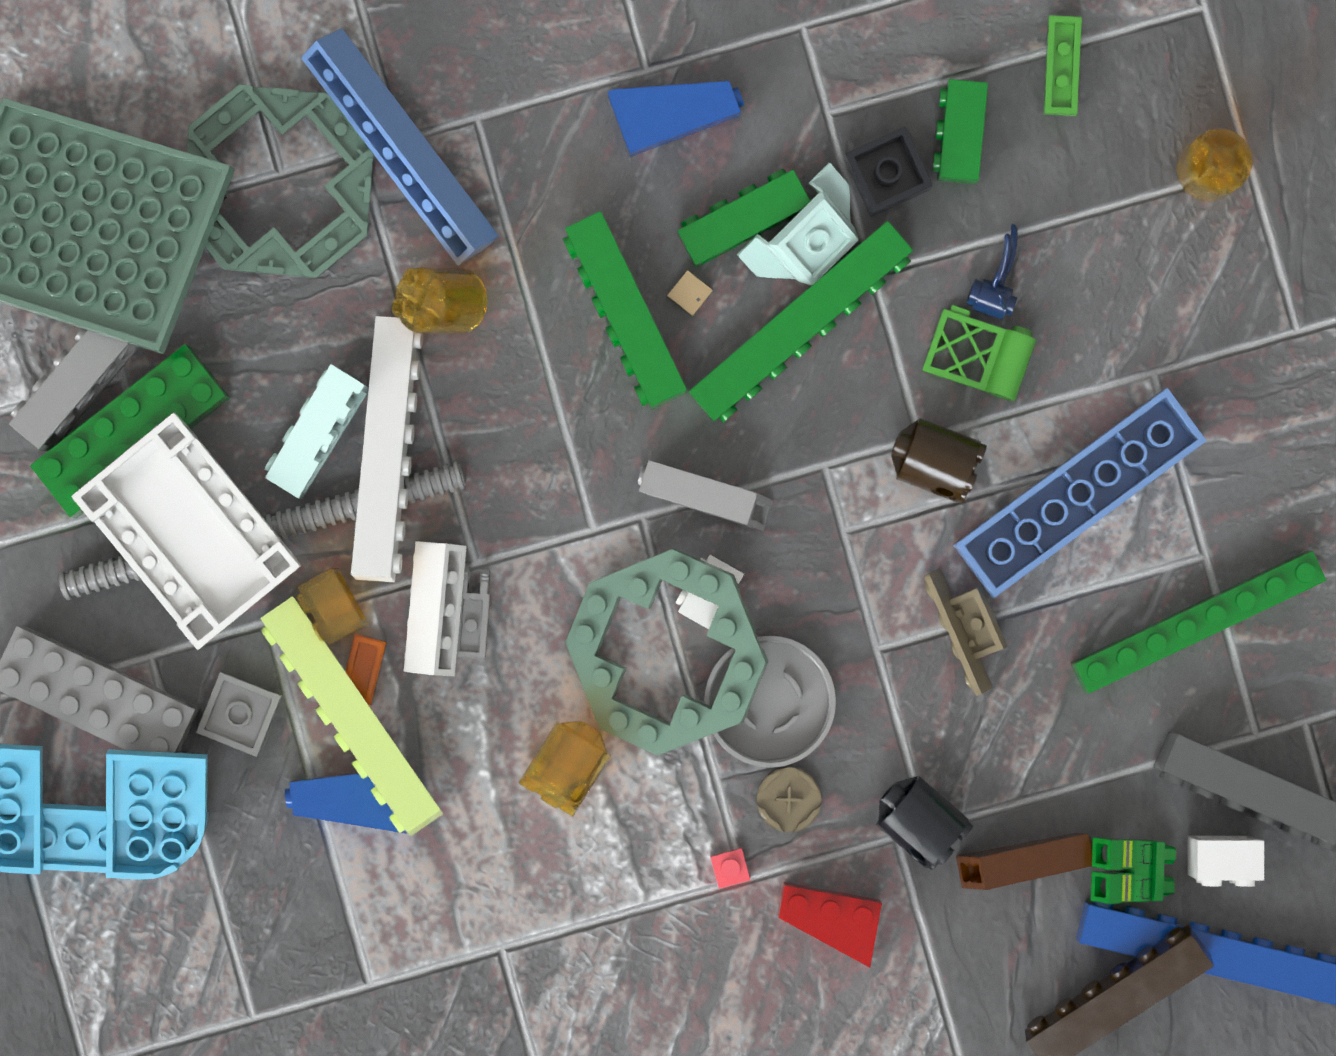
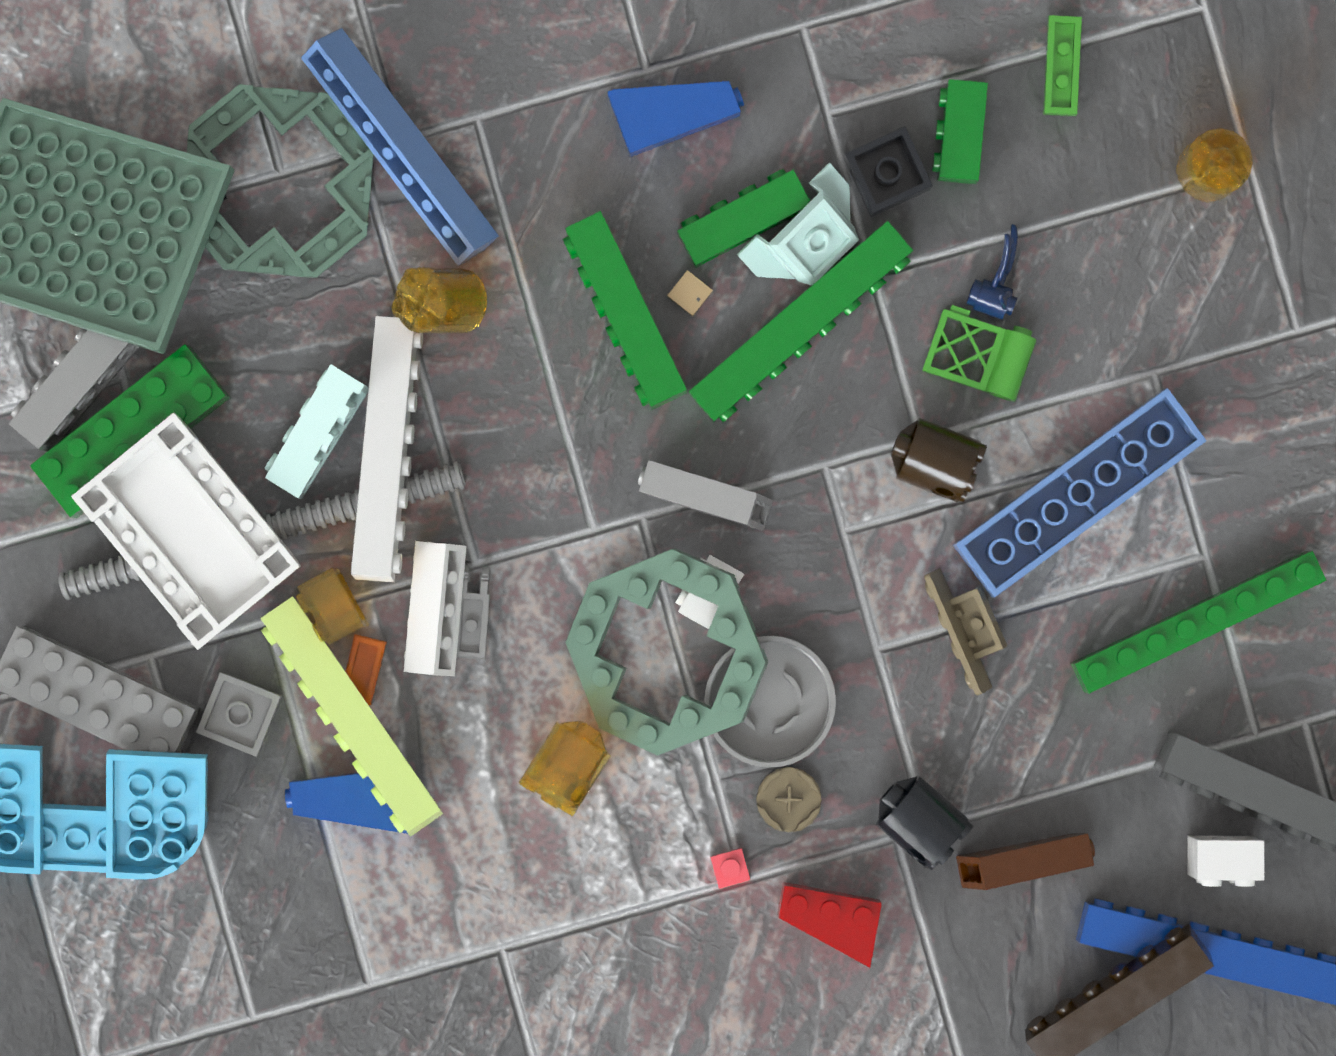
green hips [1091,837,1176,904] -> none

